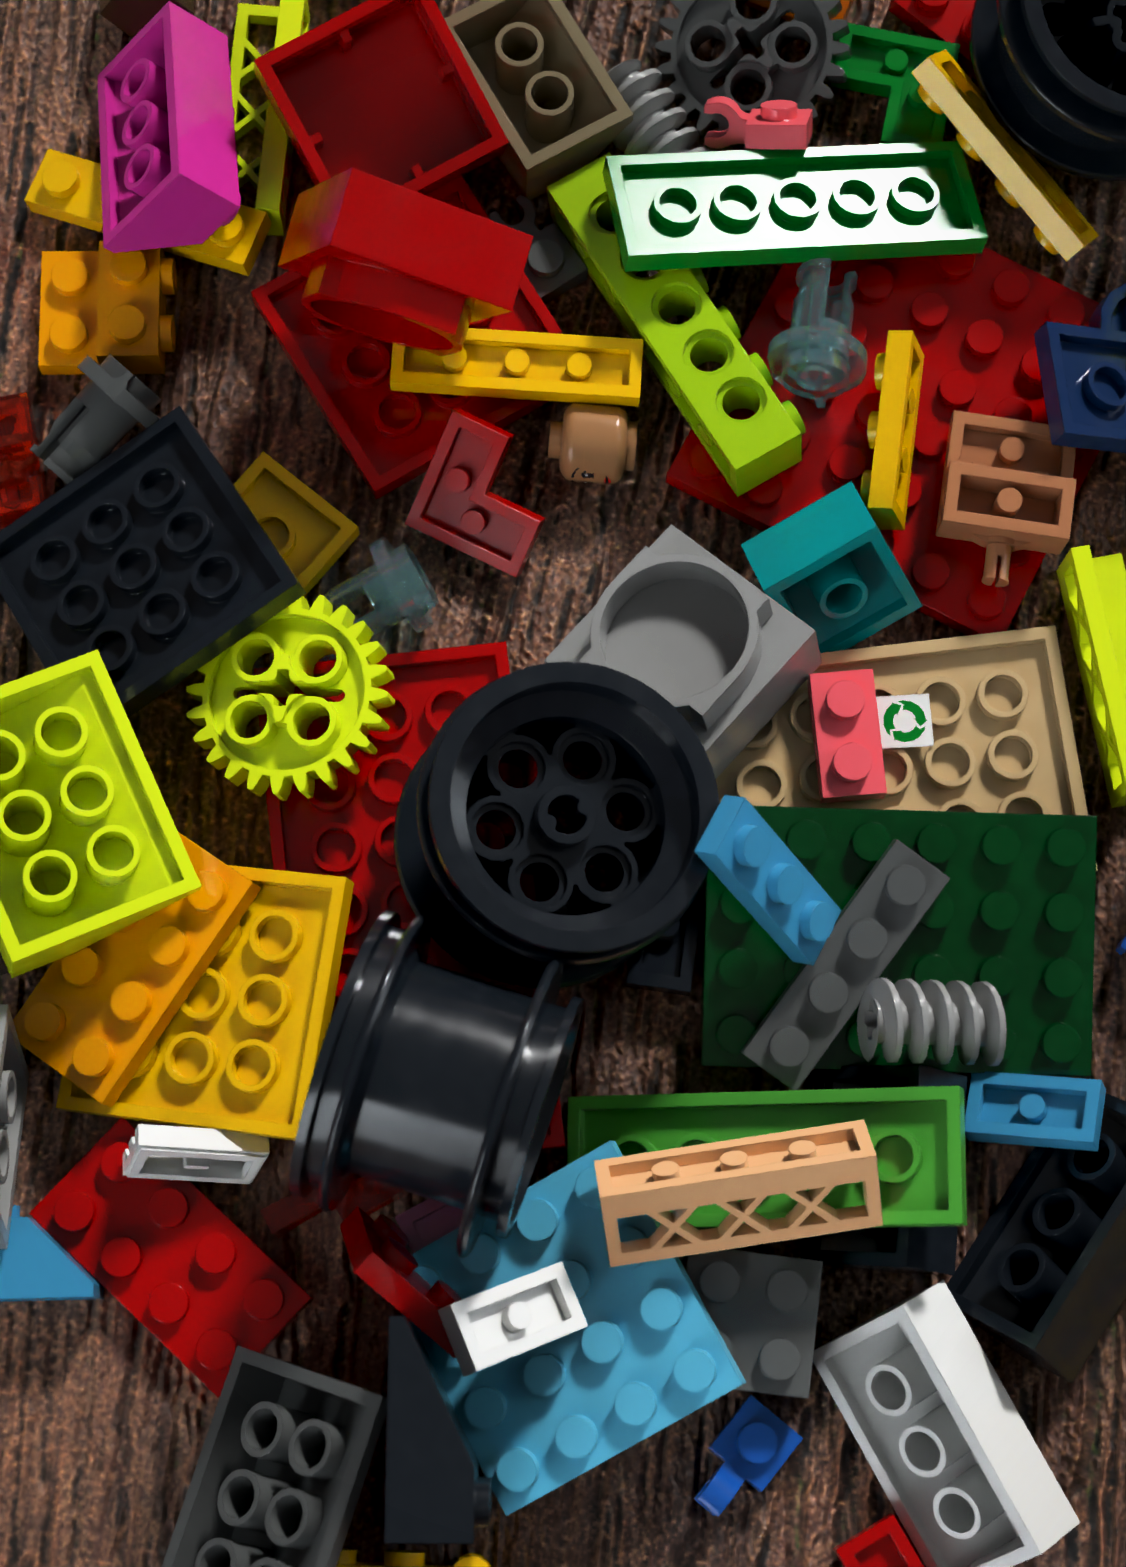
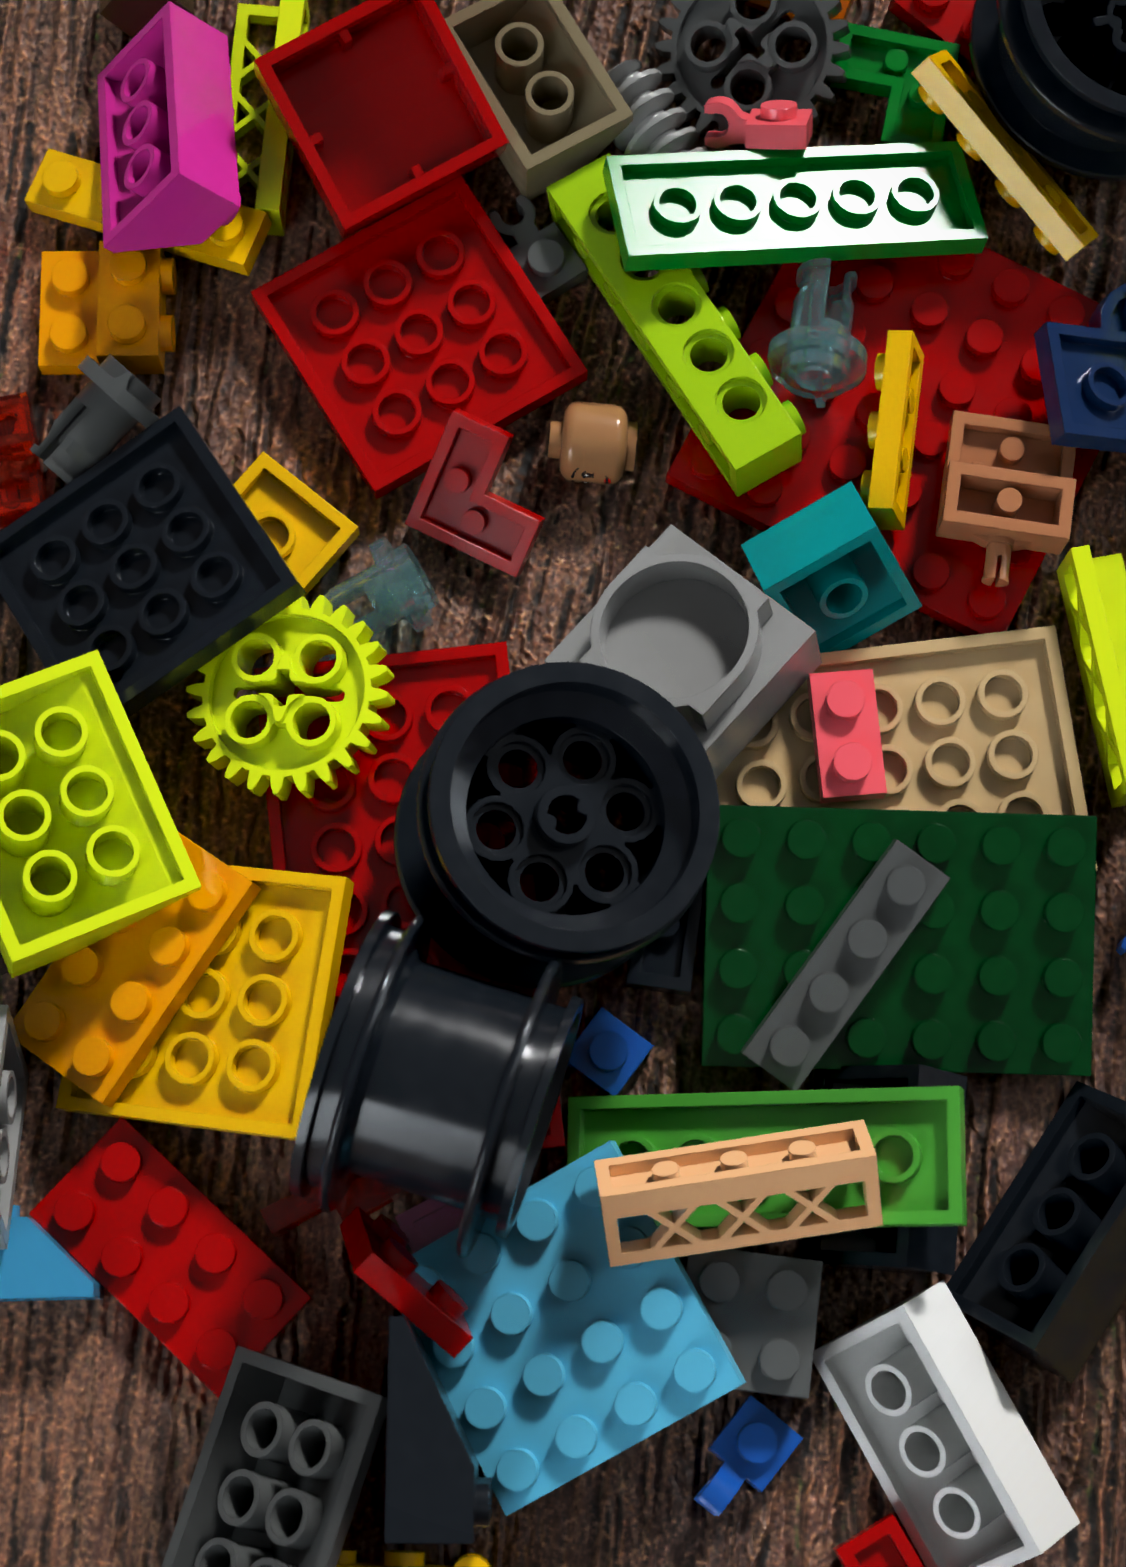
white tile [122,1124,270,1184] -> none
red container [277,167,534,357] -> none
yellow plate [390,328,644,407] -> none
white plate [438,1261,588,1377] -> none
dark azure plate [694,795,842,966] -> none
light grey piece [857,978,1007,1066] -> none
white sticker [876,693,934,749] -> none
dark azure plate [965,1071,1106,1152] -> none
none -> blue plate [568,1007,654,1096]

